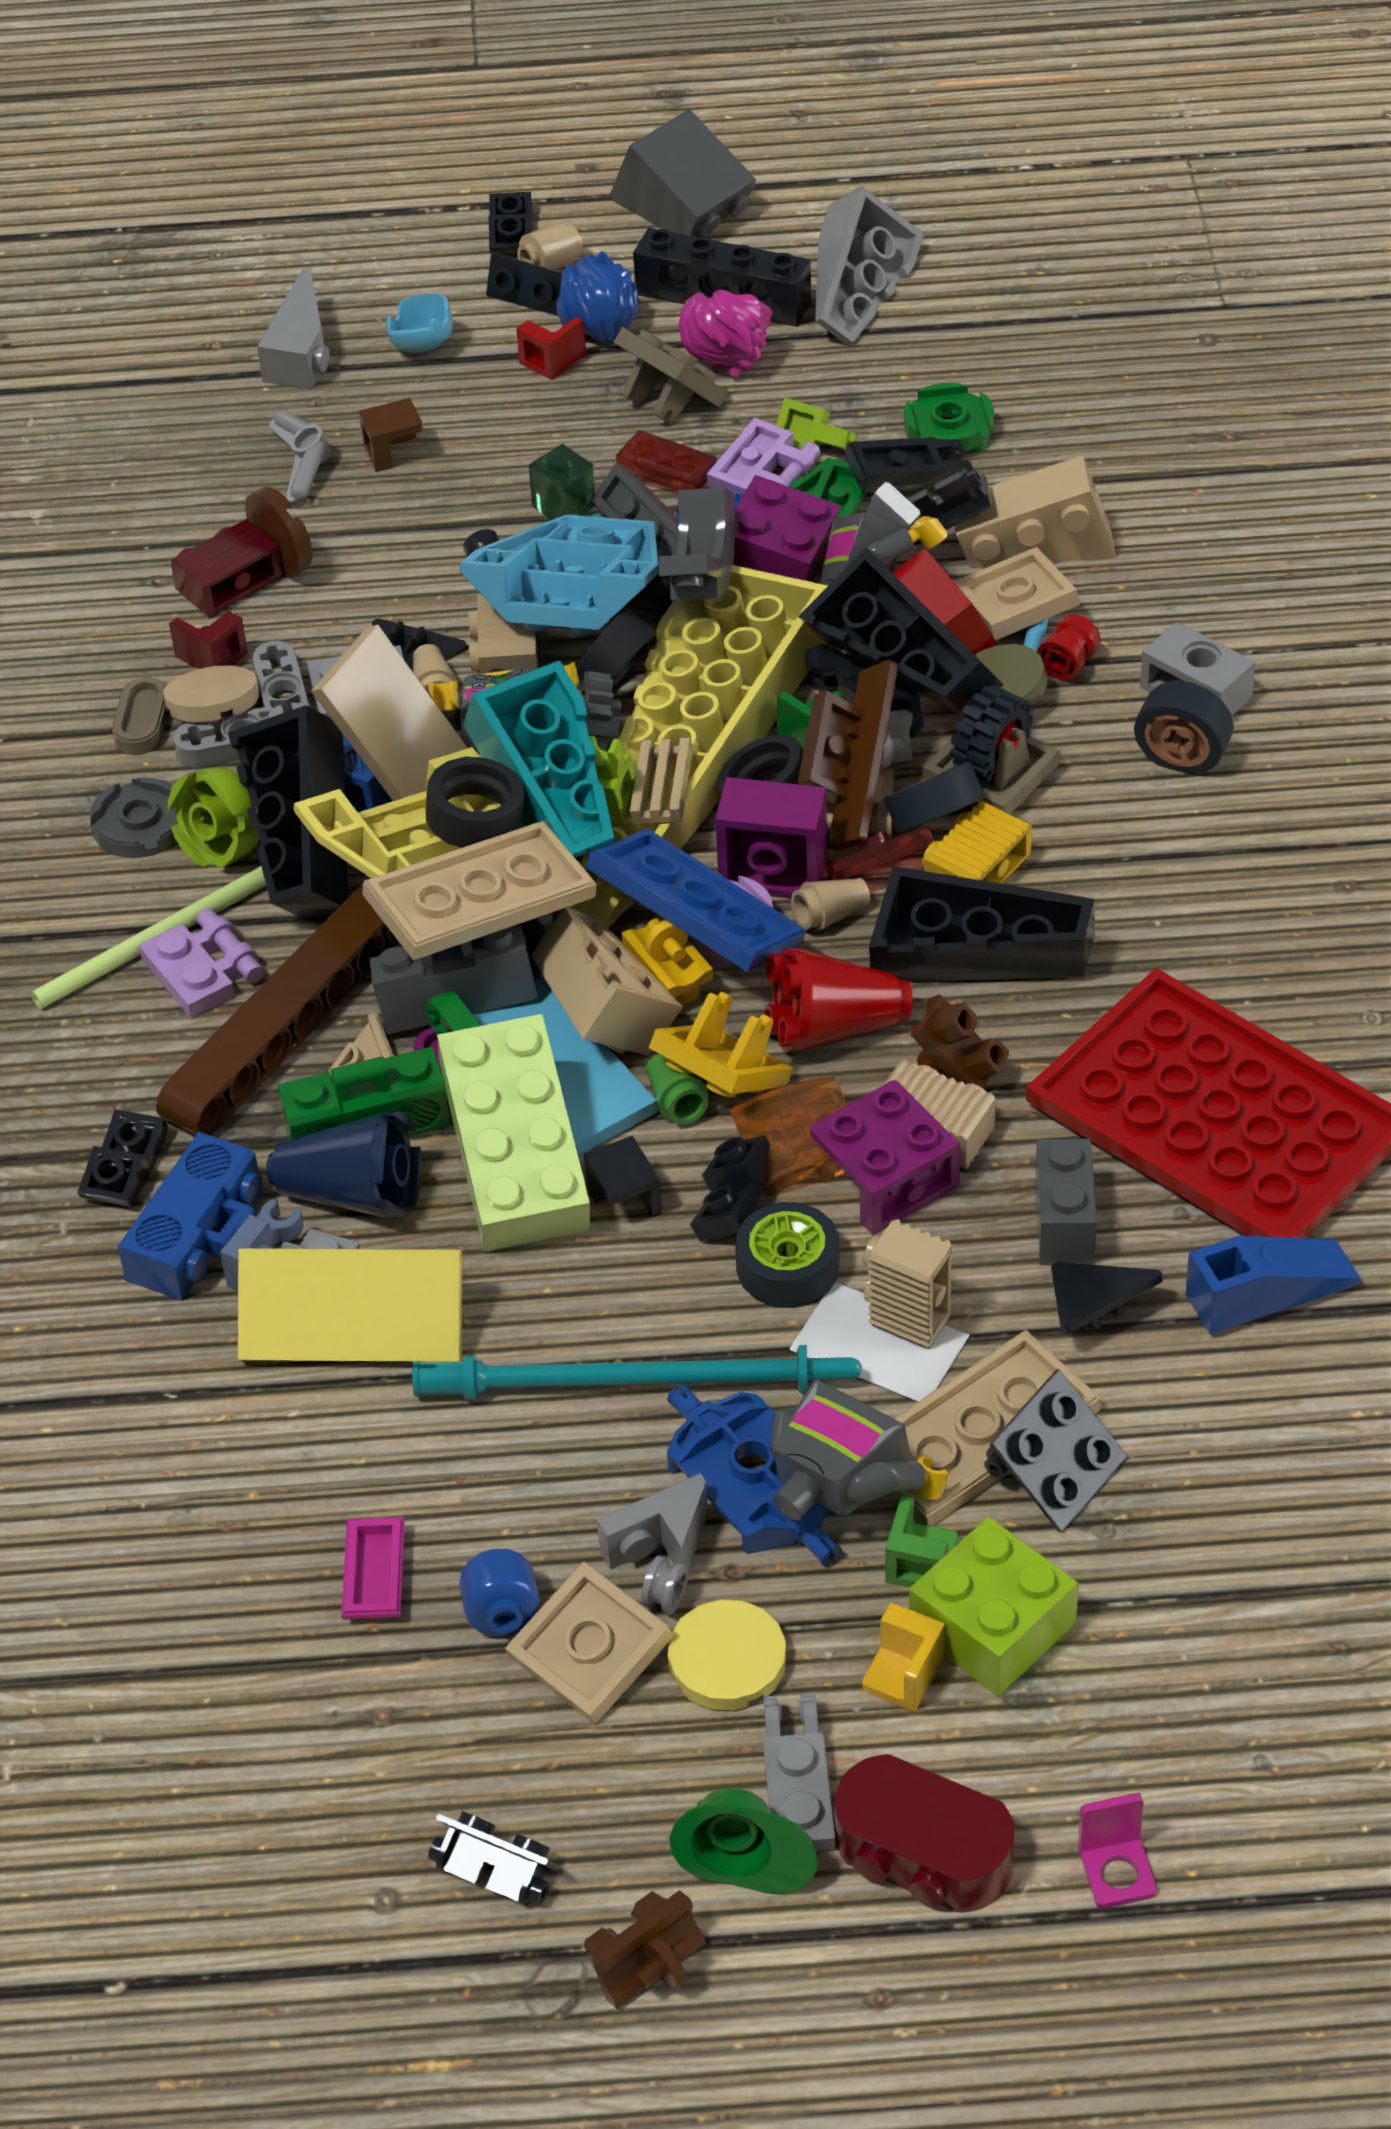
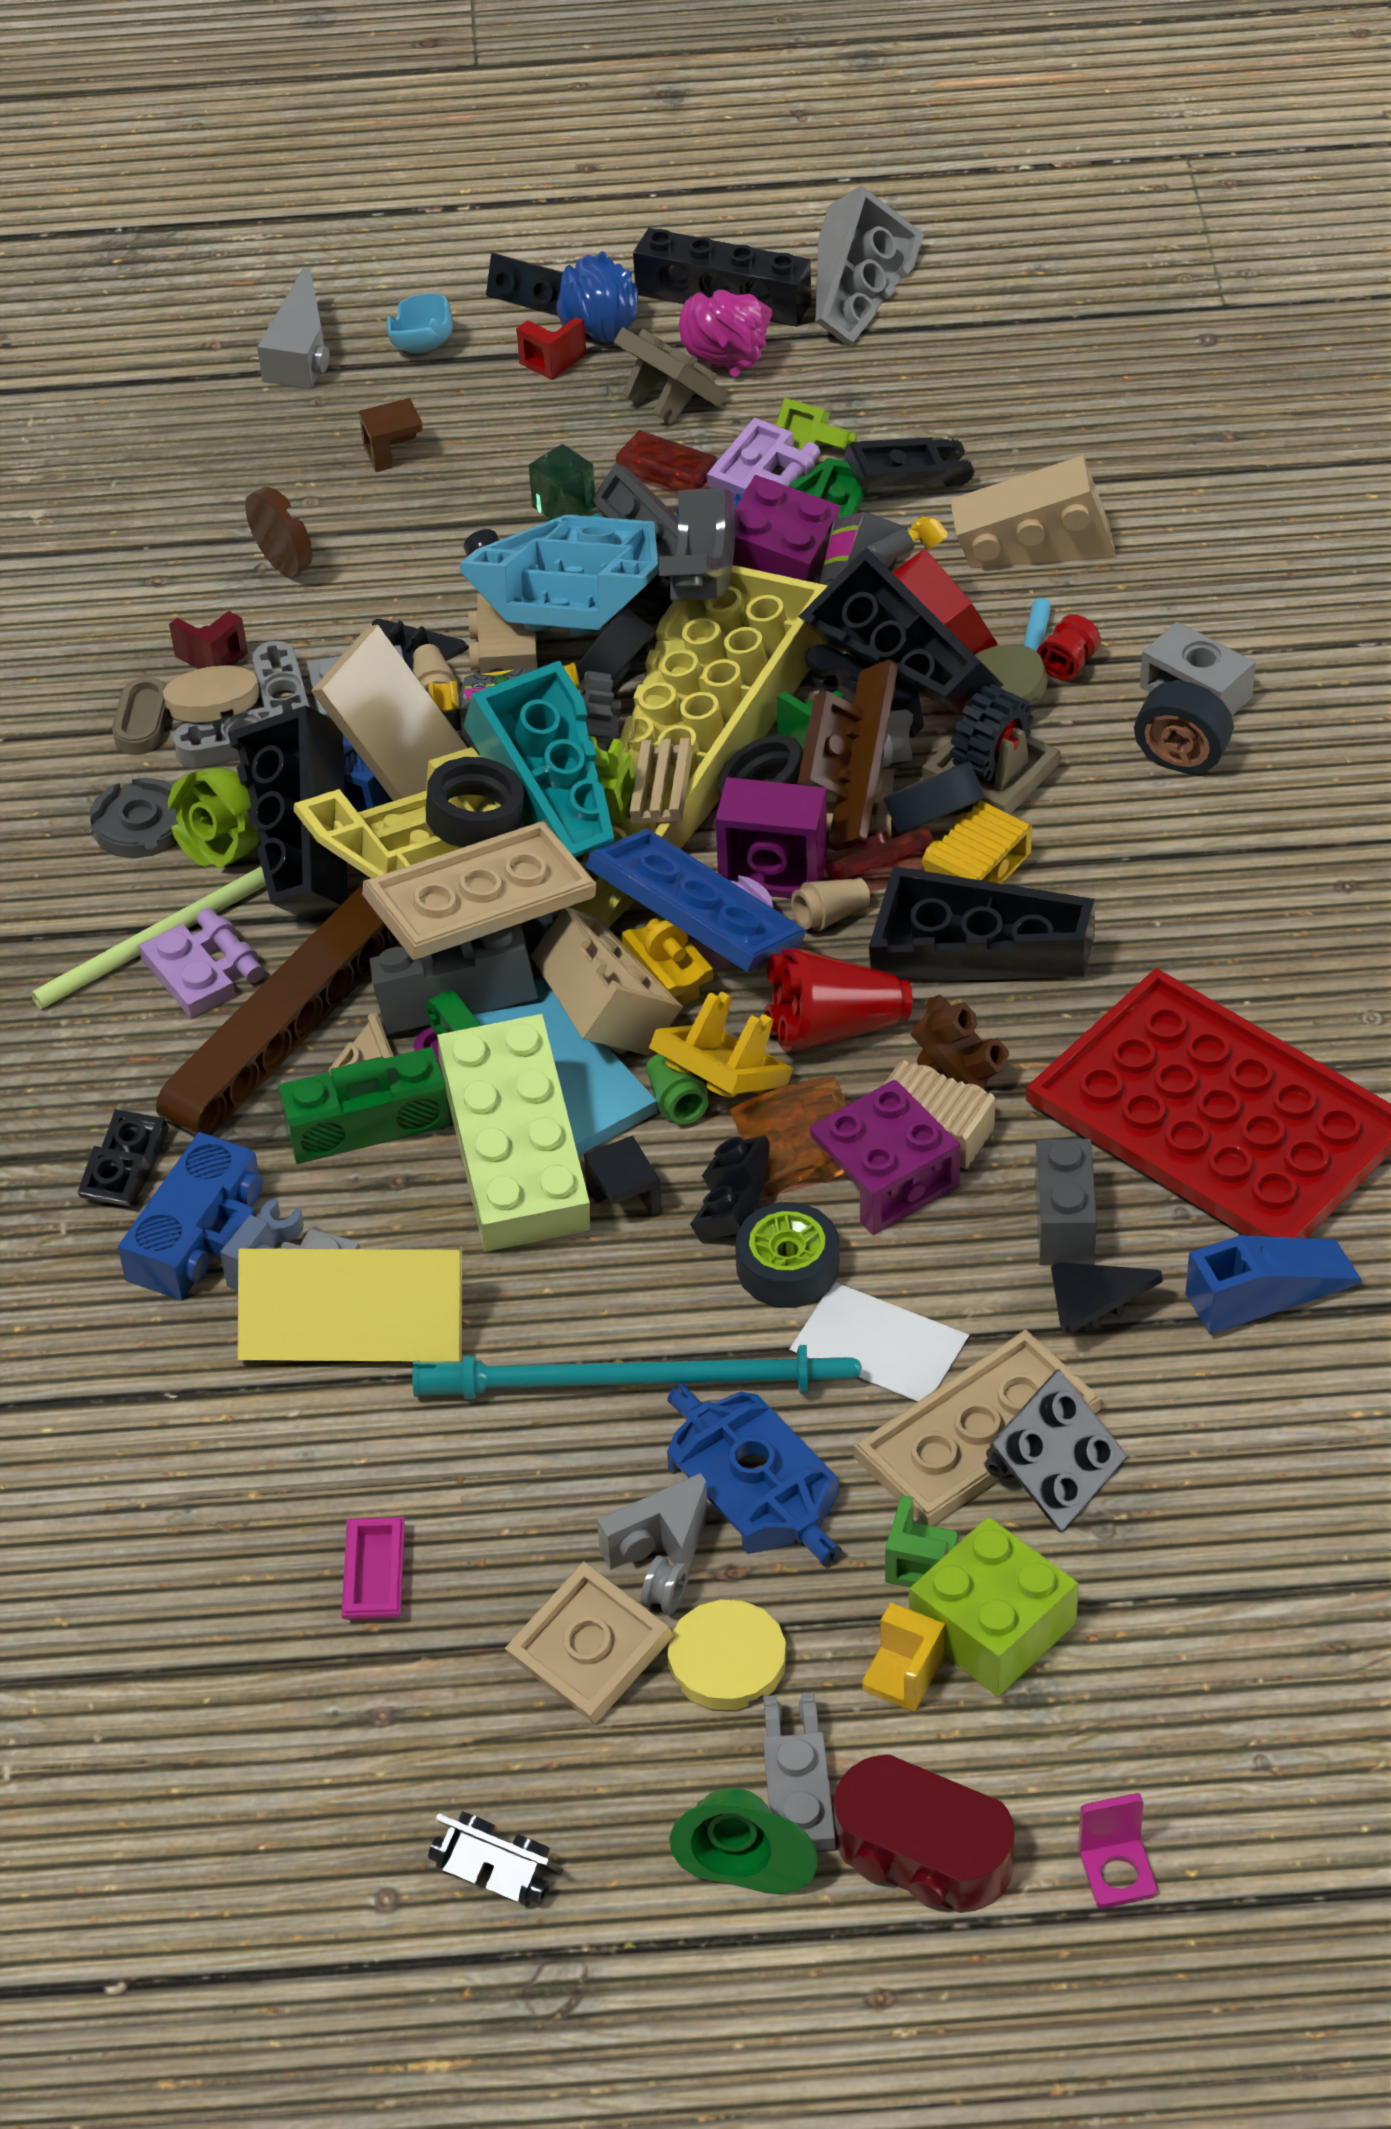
dark red brick [170,518,282,617] -> none
dark blue cone [266,1111,422,1219] -> none
light grey piece [269,410,332,504] -> none
blue head [459,1549,540,1636] -> none
black slope [489,192,533,254] -> none
tan brick [517,223,583,270] -> none
reddish brown hips [584,1890,706,2009] -> none
dark grey slope [609,109,756,237] -> none
dark grey torso [770,1378,949,1520] -> none
tan brick [863,1219,952,1347] -> none
white tile [866,482,921,531] -> none
green plate [904,383,994,452] -> none
black hinge [907,468,992,546] -> none
tan tile [954,547,1080,640] -> none

